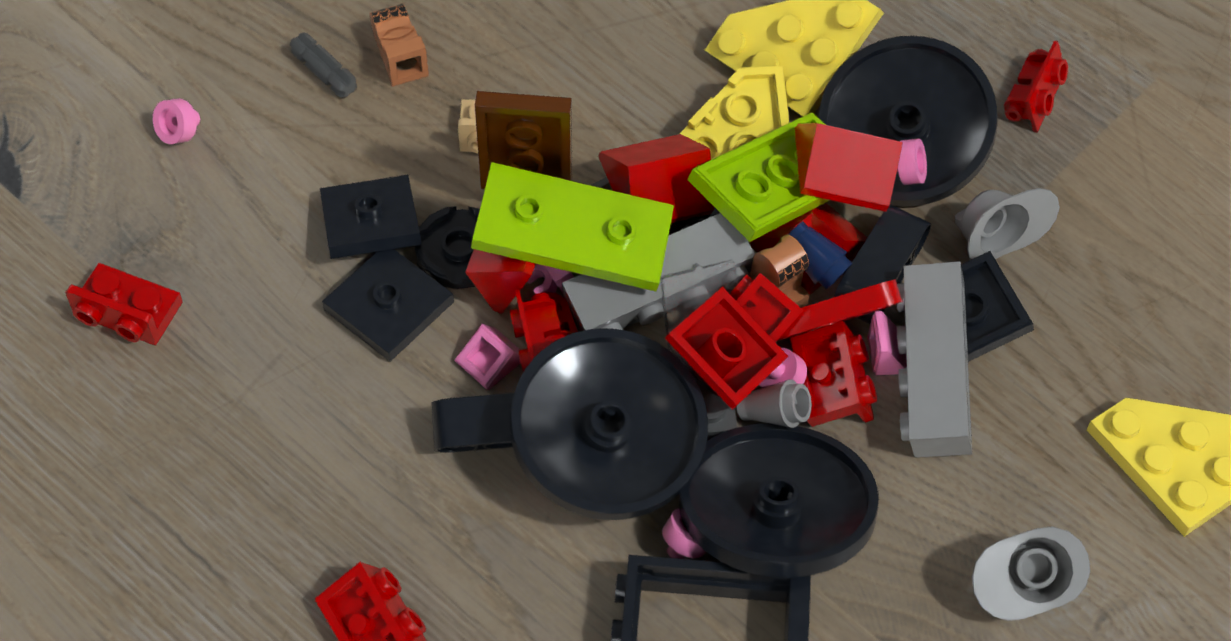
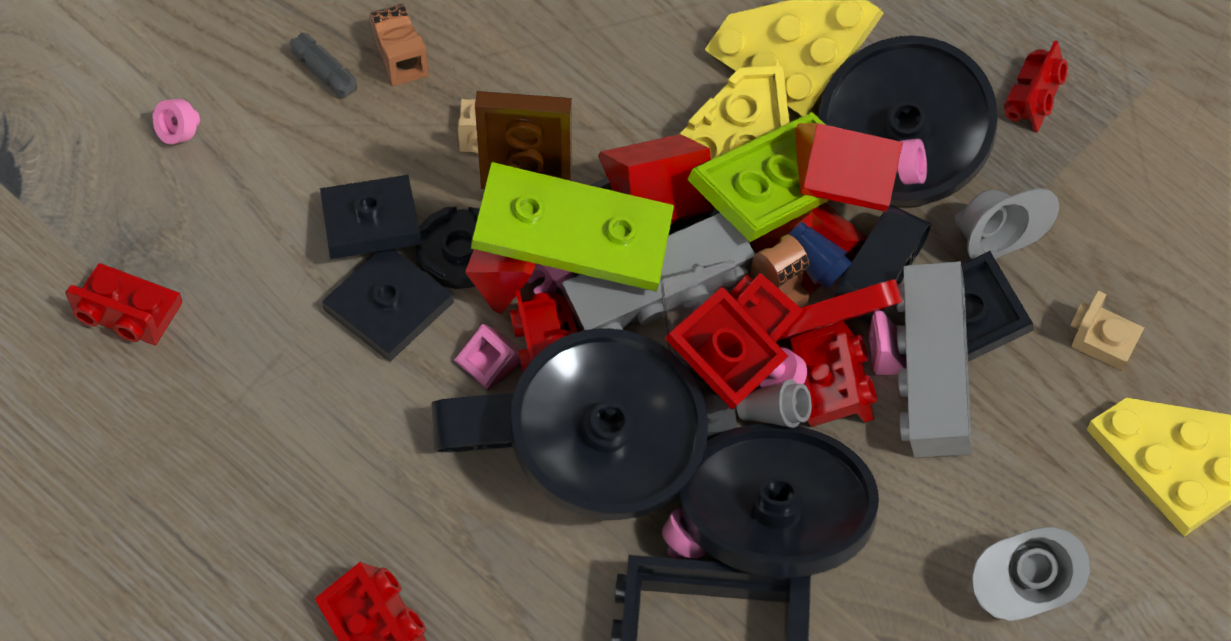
none -> tan bracket [1070,290,1145,371]

